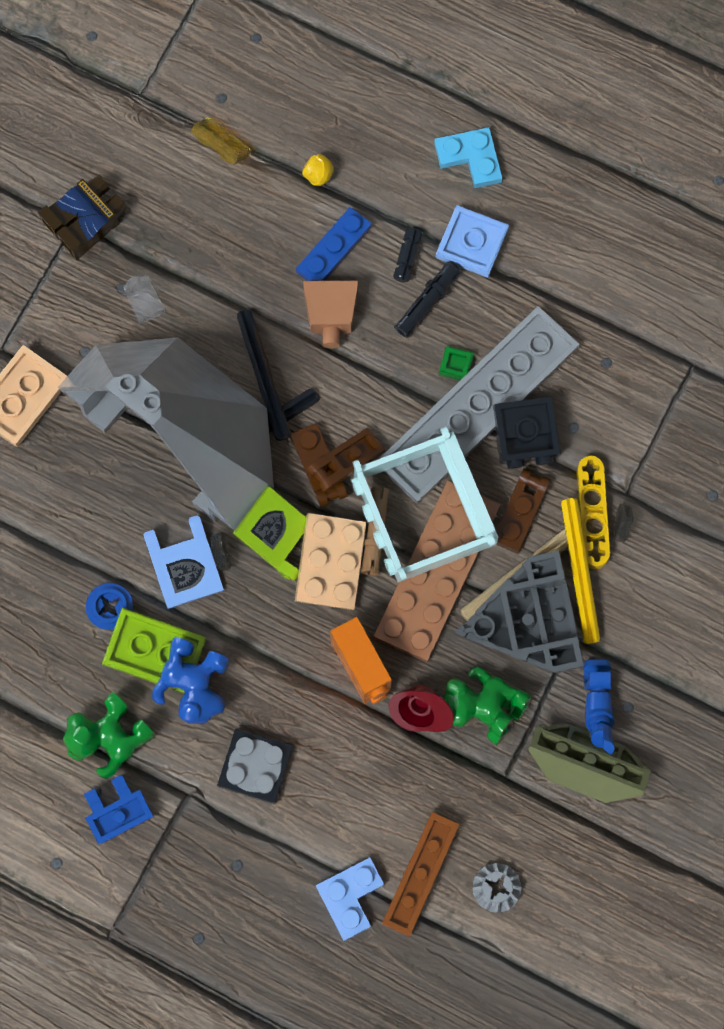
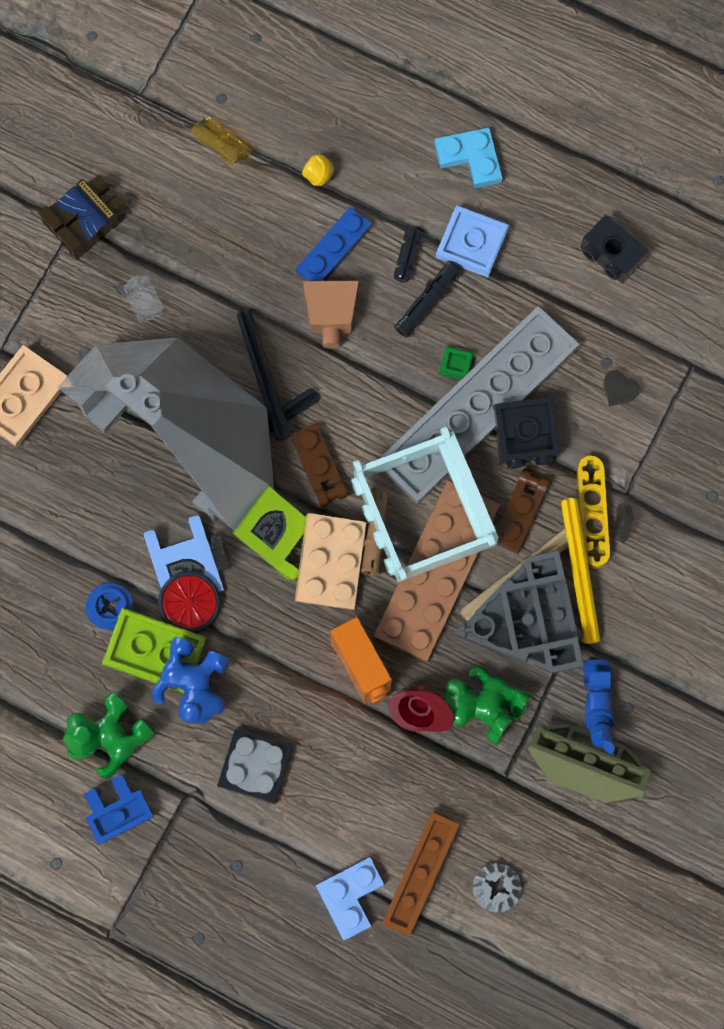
reddish brown plate [306,428,385,493] -> none
none -> red wheel [158,571,221,633]
none -> black brick [580,214,649,284]
none -> clear smoke tile [603,370,640,407]

